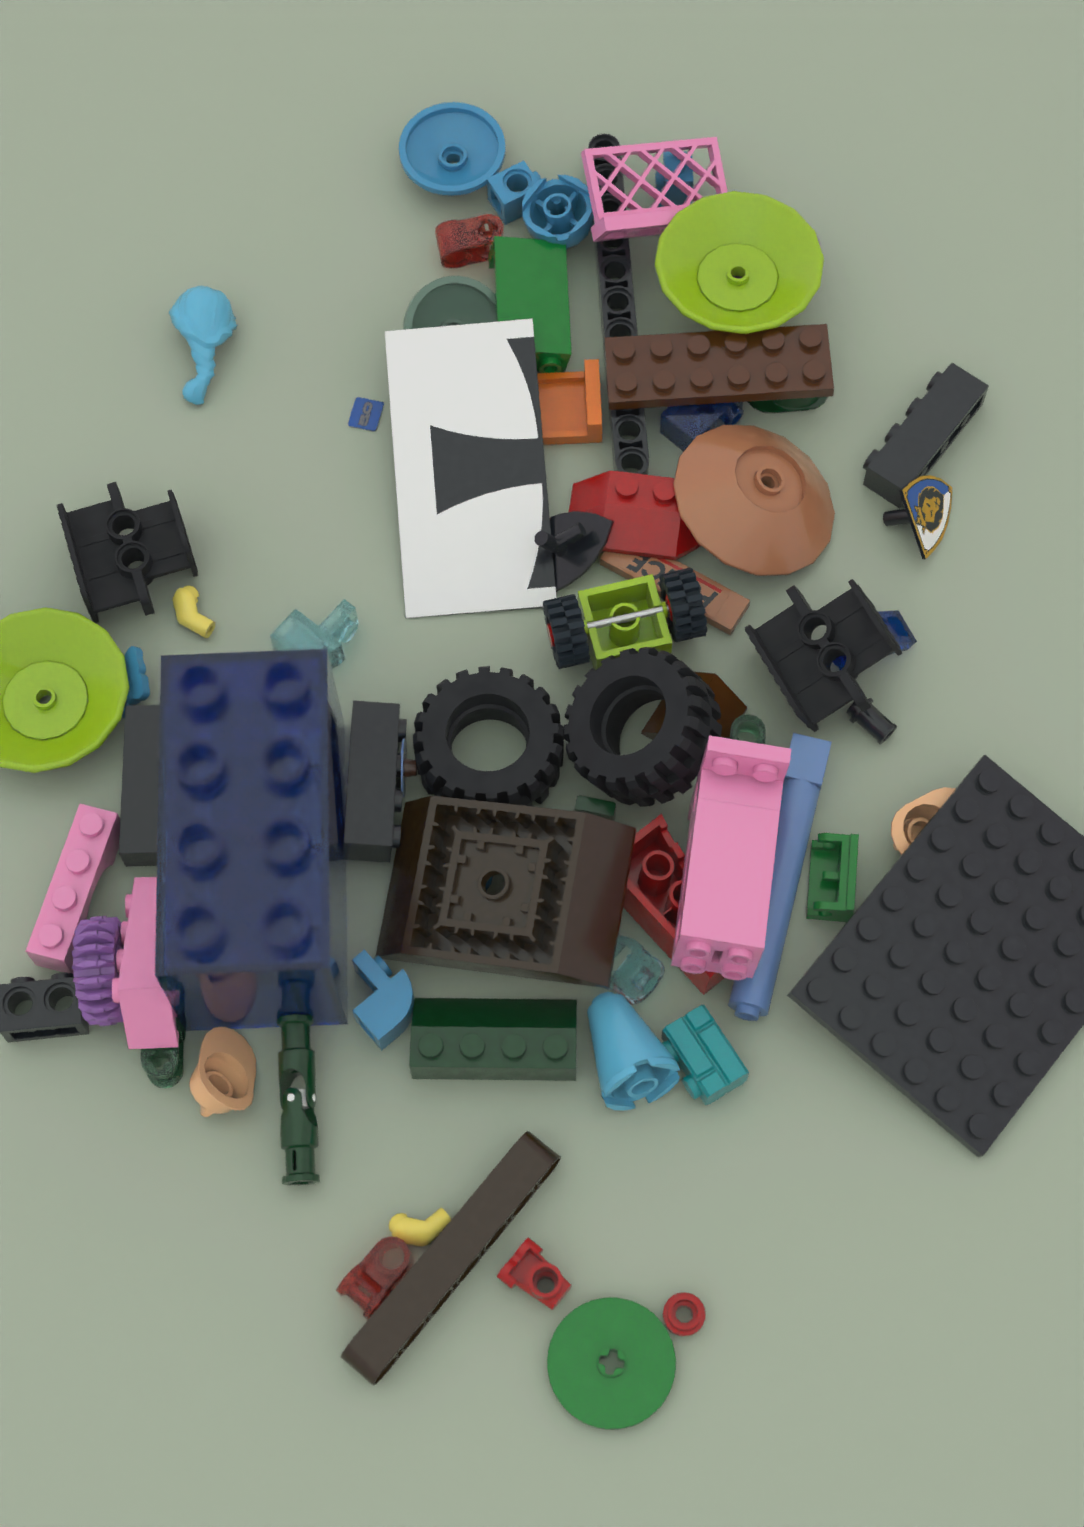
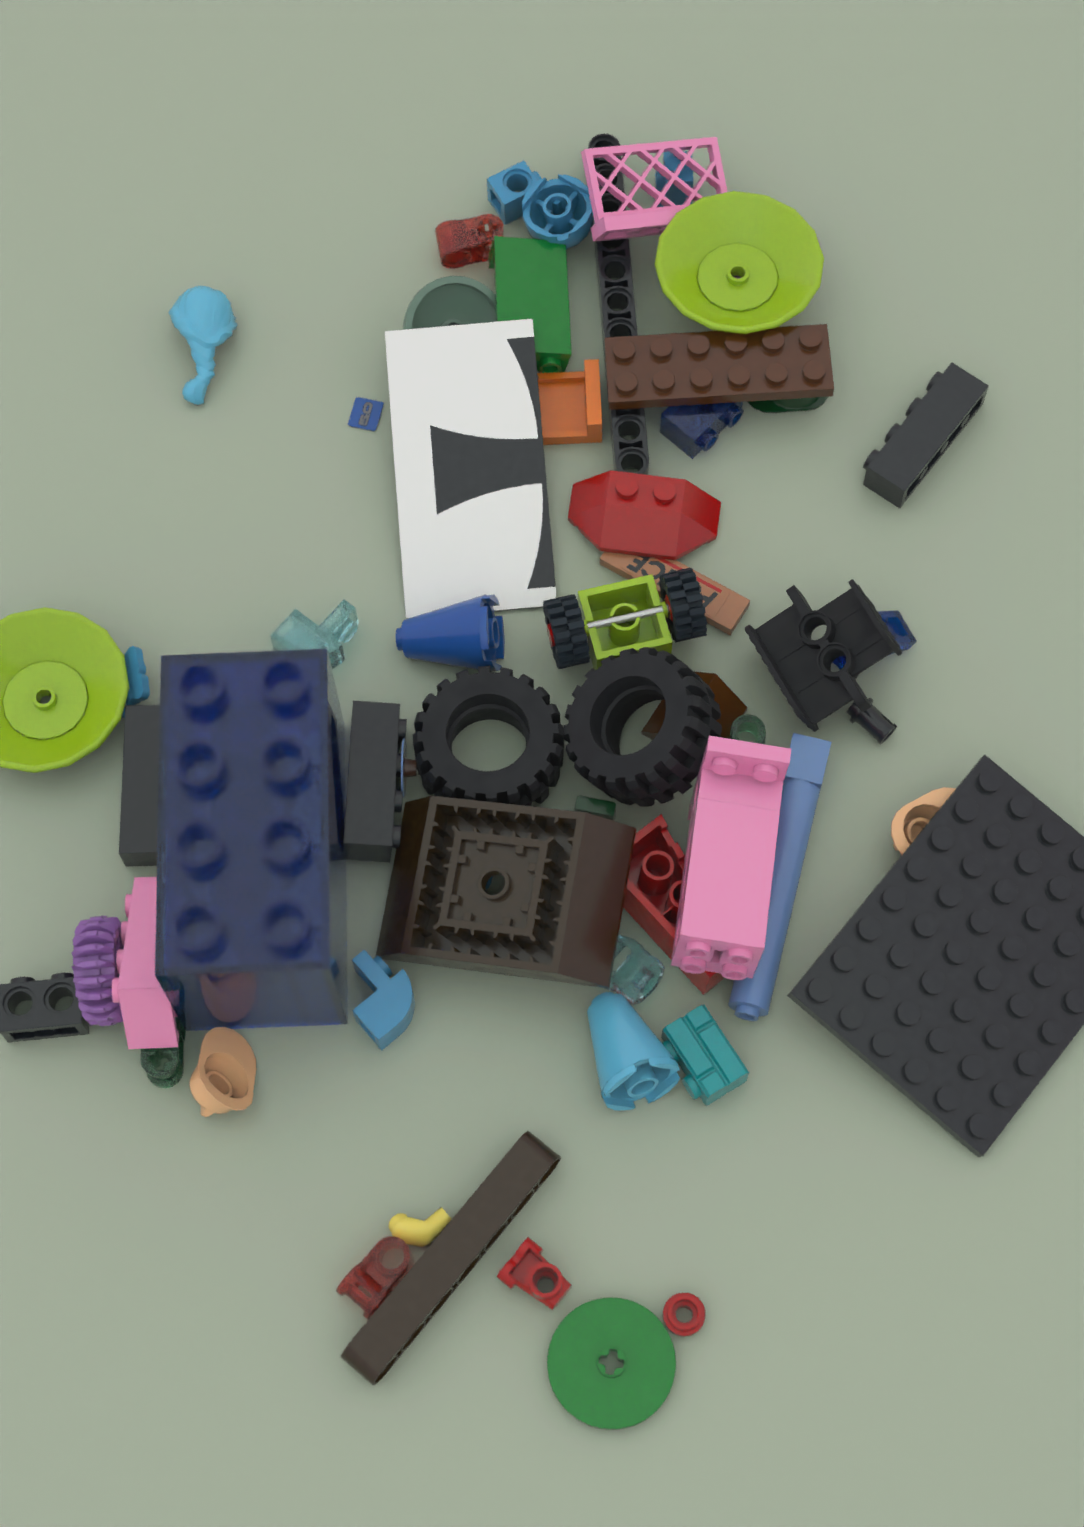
bright pink arch [26,803,120,974] -> none
black piece [57,482,198,623] -> none
light yellow arm [172,585,216,638] -> none
dark green piece [277,1014,320,1185] -> none
dark azure dish [399,102,506,196] -> none
dark green slope [409,998,577,1081] -> none
black shield [534,511,614,592] -> none
nougat dish [673,425,835,576] -> none
green hinge [806,833,859,922] -> none
shield [883,475,952,559] -> none
none -> blue cone [396,594,505,672]

